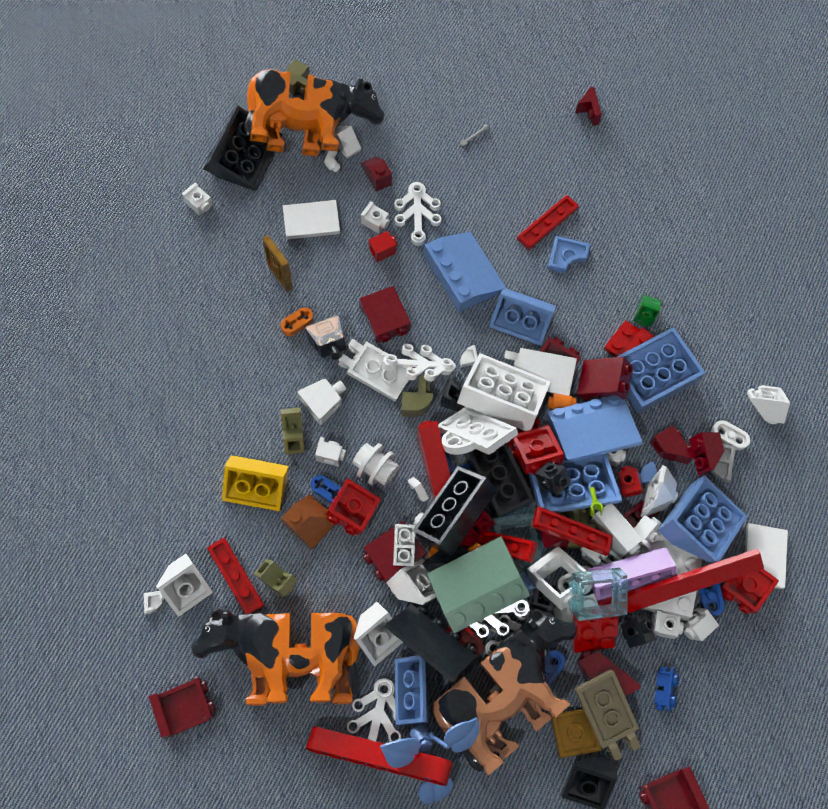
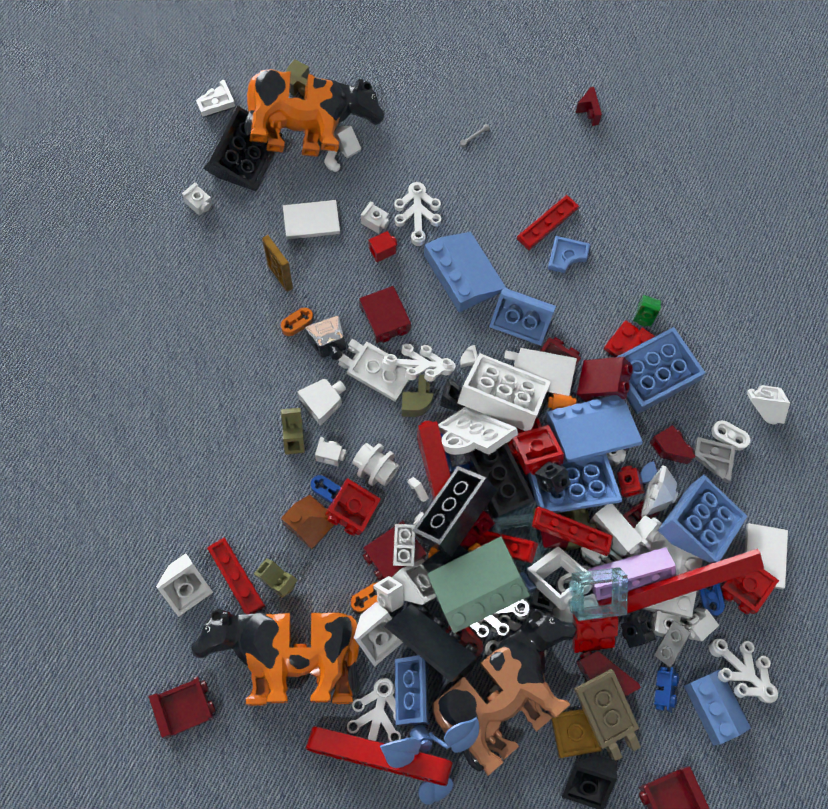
white tile [144,591,165,615] -> none
yellow slope [222,455,289,511] -> none
dark red slope [361,156,392,192] -> none
blue plate [544,650,565,686] -> none
lime hand [590,487,603,517] -> none
dark red slope [689,432,724,476] -> none
none -> white wing [196,80,235,117]
none -> orange beam [351,582,378,613]
none -> white brick [373,576,404,612]
none -> light grey hinge [654,621,691,668]
none -> medium blue slope [684,669,751,746]
none -> white plant [709,639,778,703]

